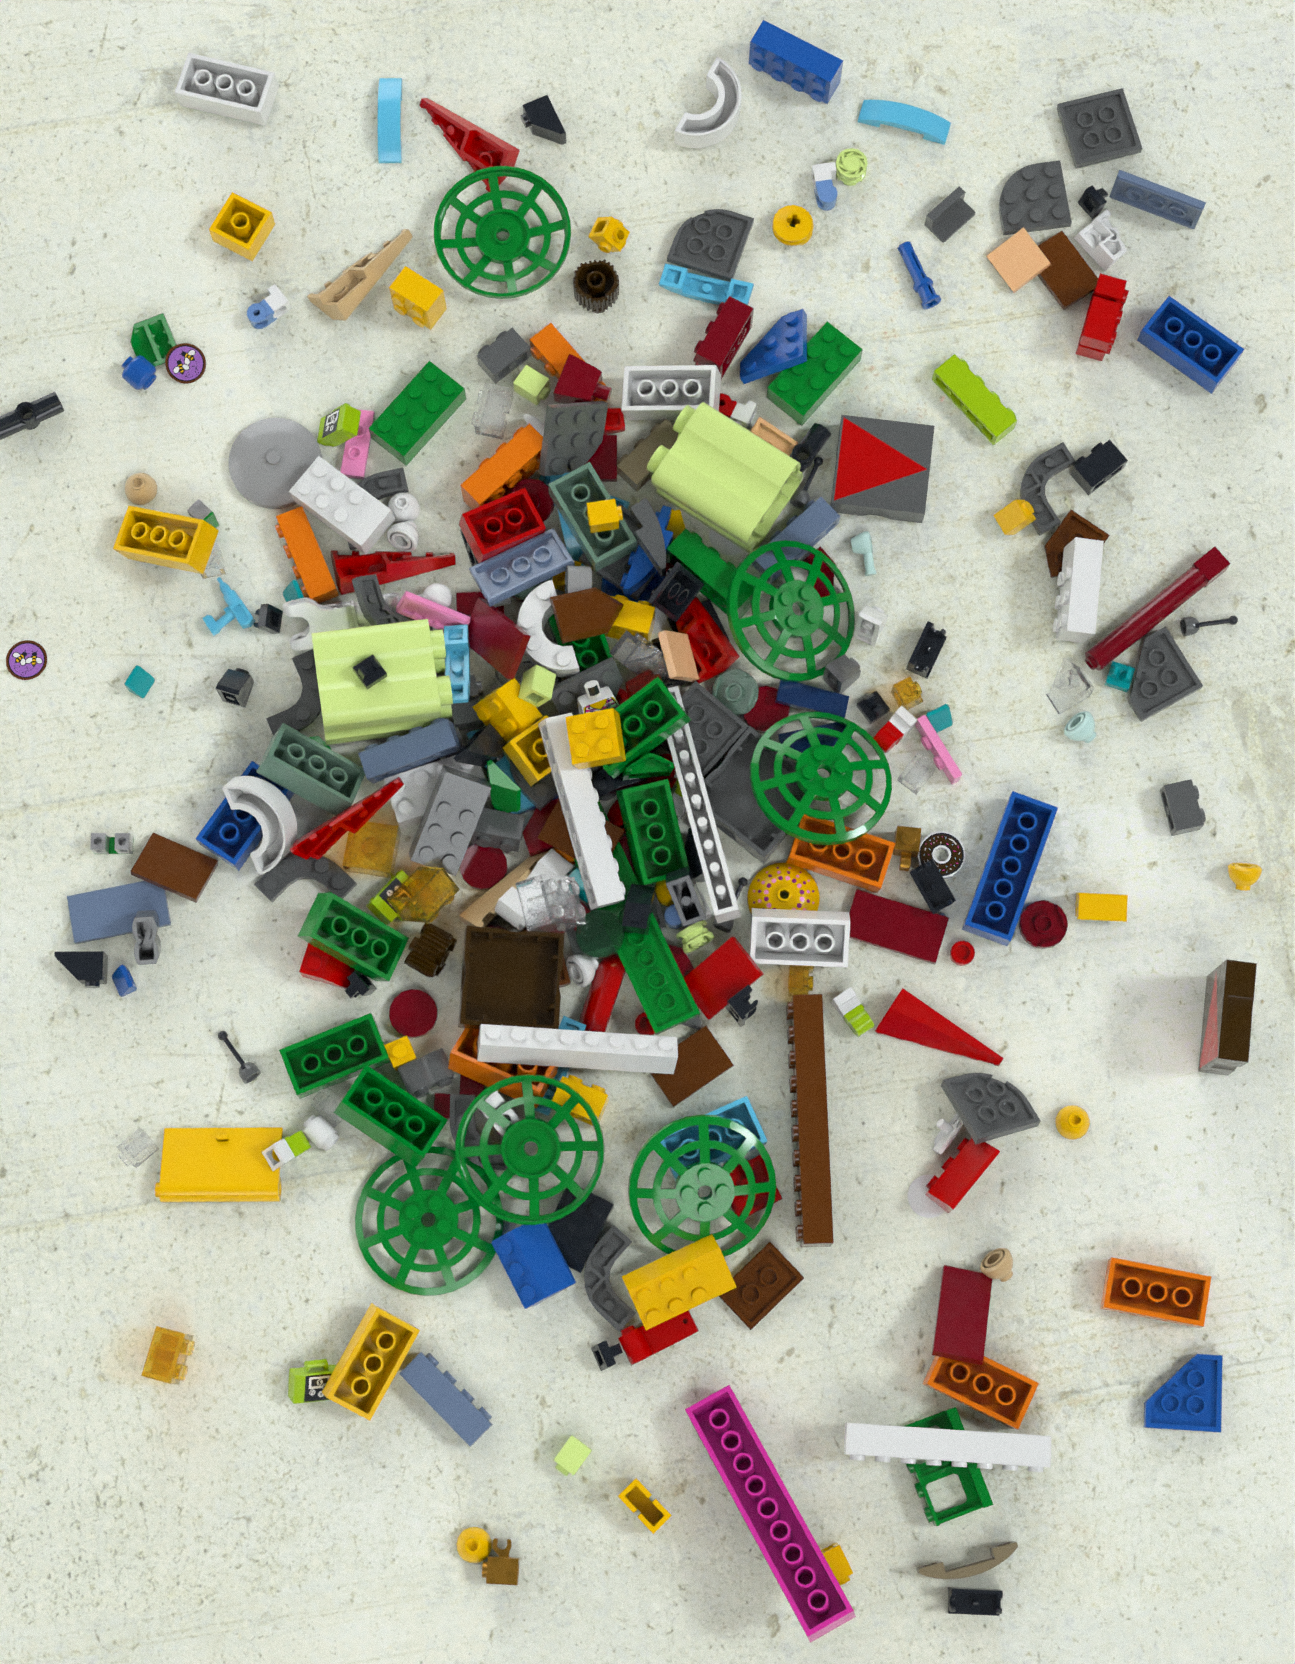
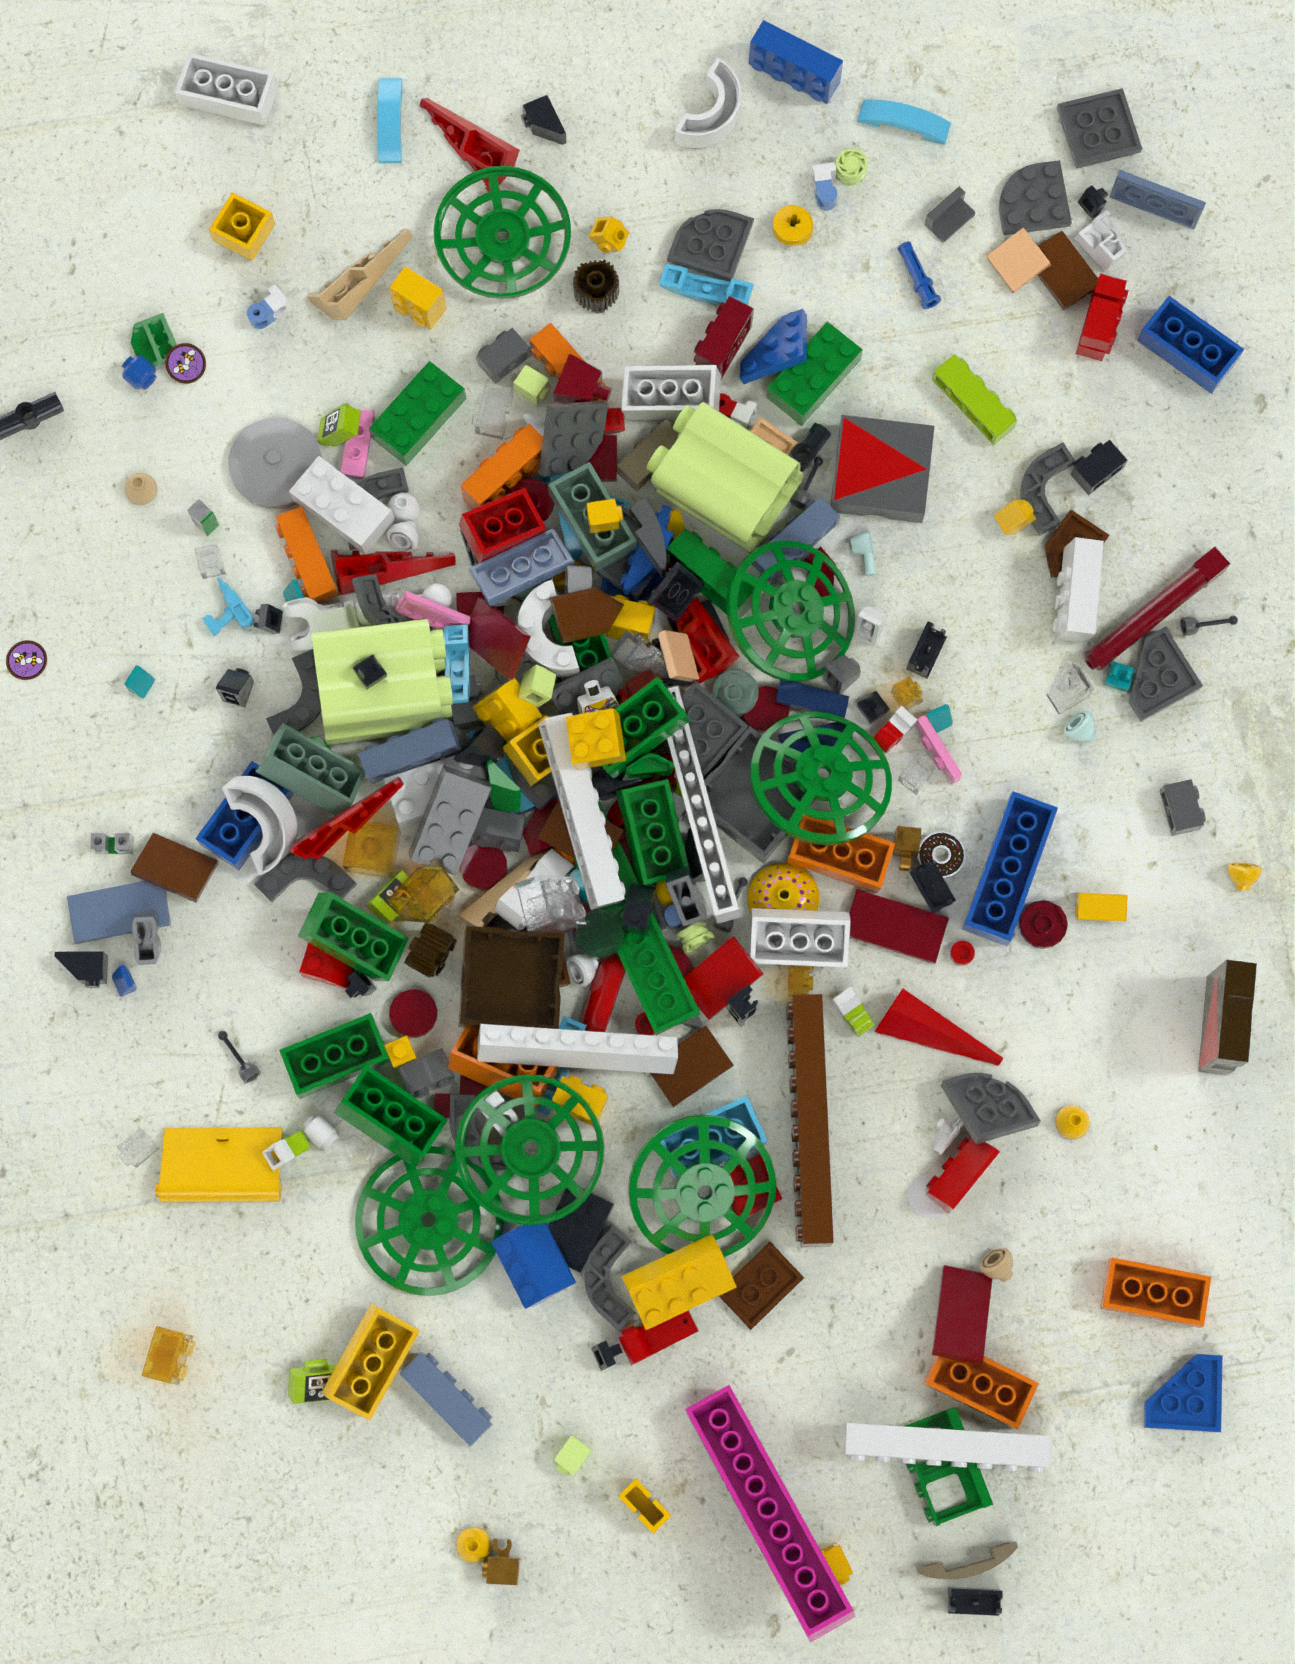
yellow brick [113,505,219,574] -> none

